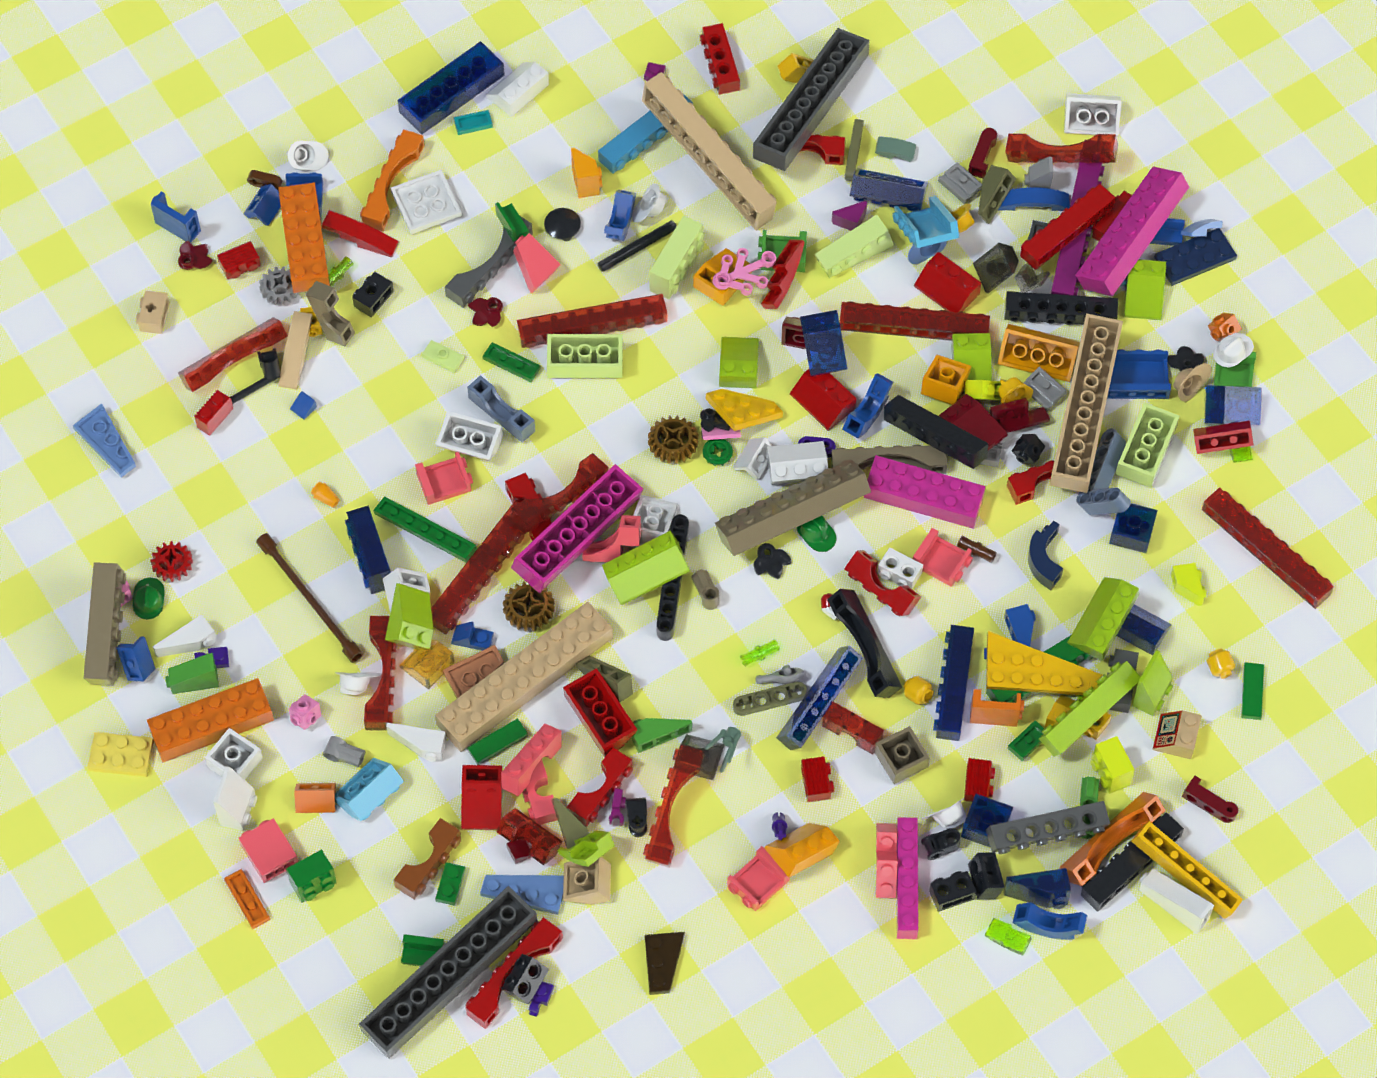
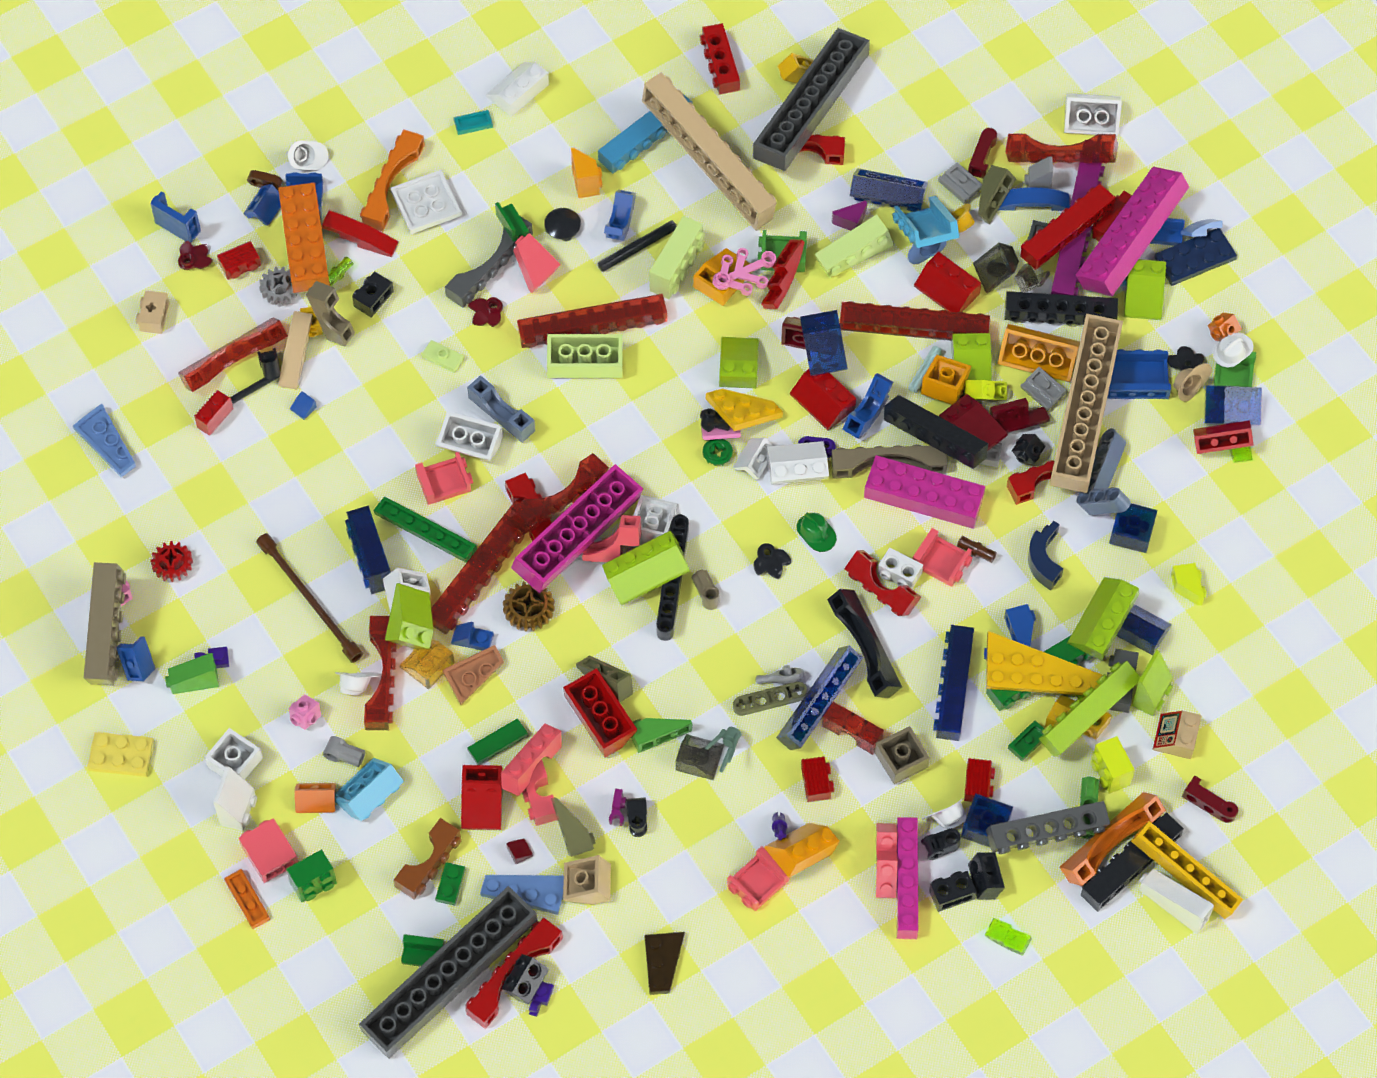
green piece [132,577,165,620] -> none
orange brick [147,678,274,763] -> none
white slope [153,614,217,657] -> none
light orange cone [311,482,340,508] -> none
white slope [386,723,446,762] -> none
clear blue brick [397,41,505,135] -> none
tan brick [435,602,613,752] -> none
green tile [483,342,541,383] -> none
clear red arch [496,808,563,865] -> none
lime slope [557,830,615,867] -> none
red arch [566,747,633,827] -> none
white piece [632,184,667,223] -> none
clear red arch [643,744,705,868] -> none
magenta plate [644,62,666,81] -> none
pearl gold gear [648,415,699,465] -> none
dark tan brick [715,459,871,556] -> none
clear neon green pin [740,639,780,667] -> none
arm [821,593,838,621] -> none
olive beam [844,119,864,181] -> none
sand green slope [875,136,916,162] -> none
yellow head [904,676,933,705] -> none
orange panel [970,689,1024,727] -> none
yellow piece [998,377,1033,404] -> none
clear blue slope [1004,868,1071,909] -> none
blue arch [1012,902,1088,940] -> none
yellowish green brick [1116,403,1180,487] -> none
clear red brick [1202,487,1334,609] -> none
yellow head [1207,648,1235,679] -> none
green tile [1241,662,1264,720] -> none
none -> light aqua axle [909,346,942,393]

